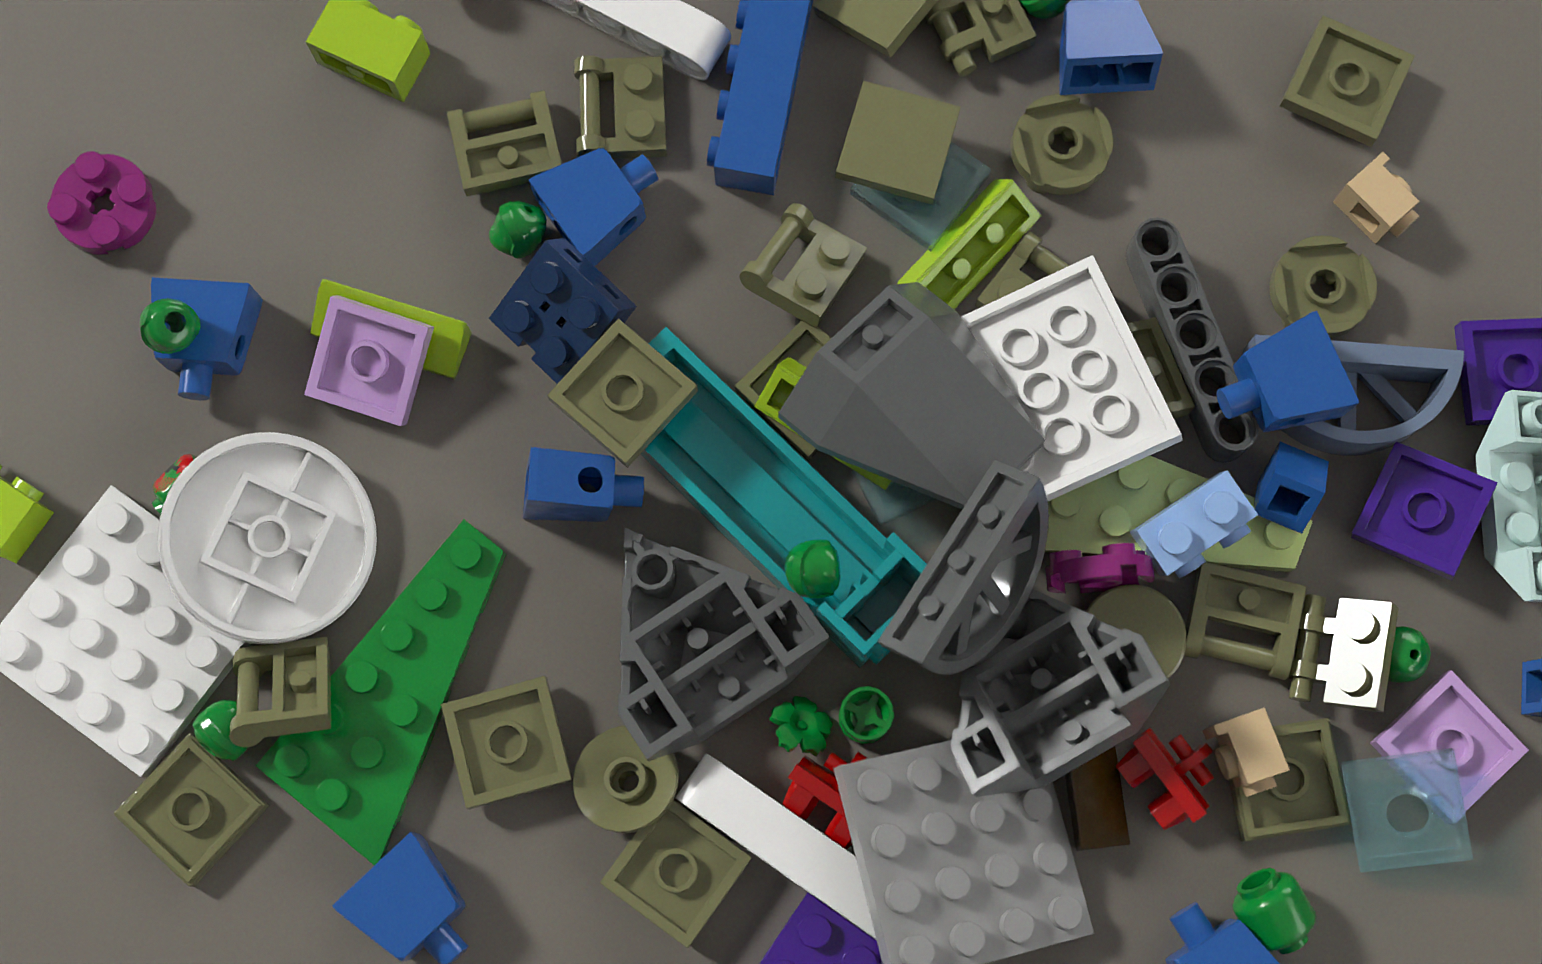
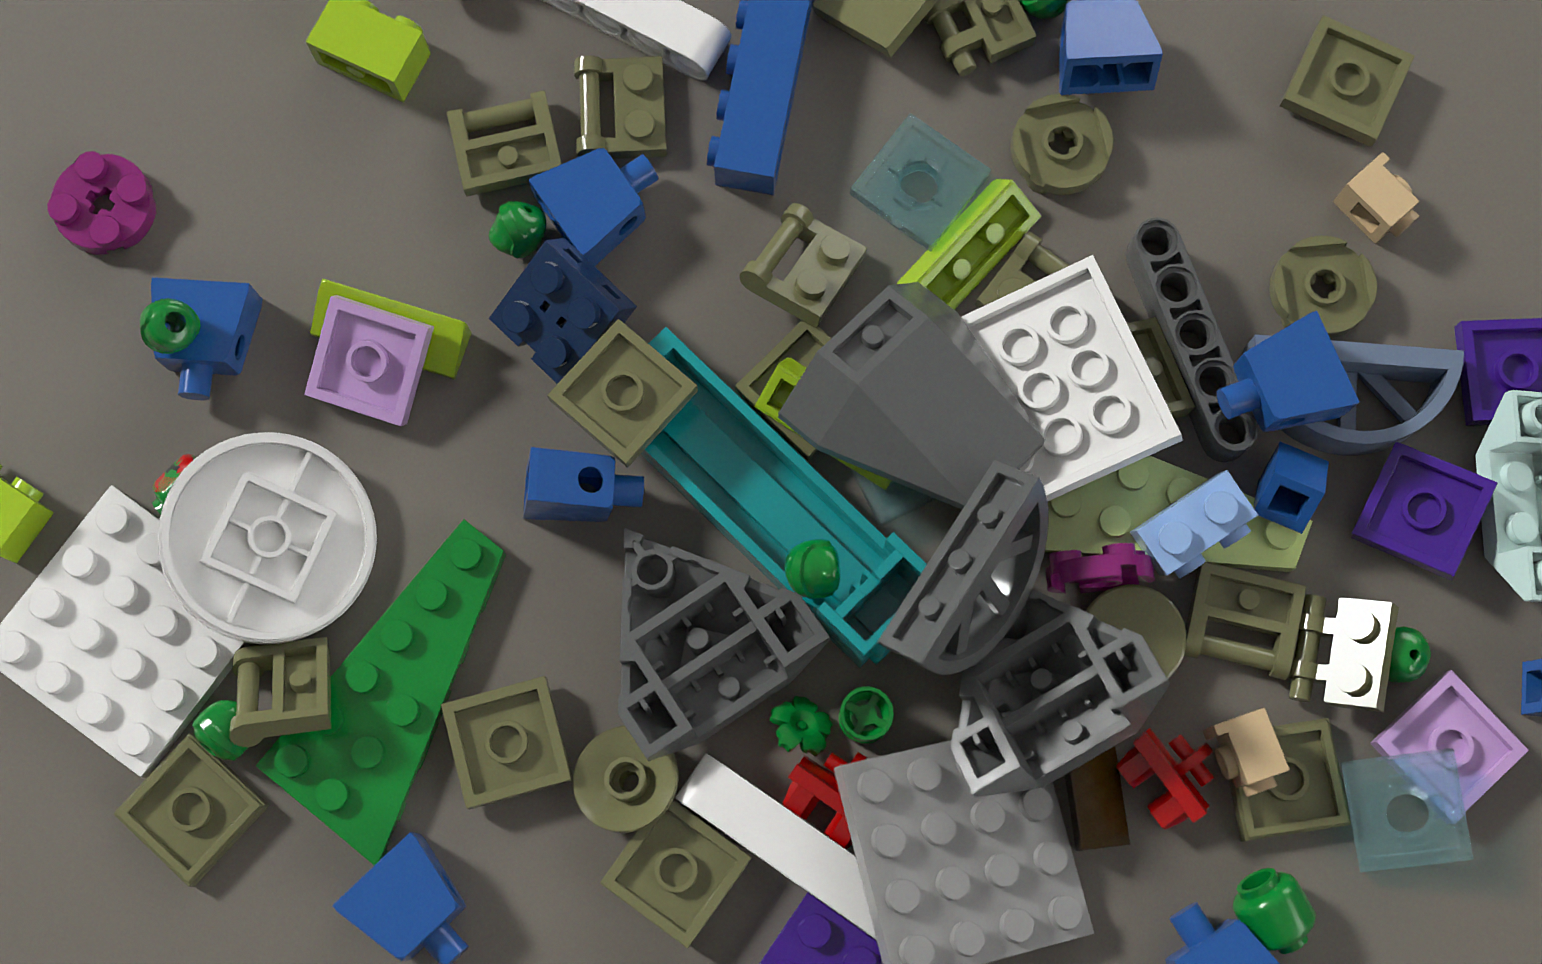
olive tile [835,80,961,205] -> none

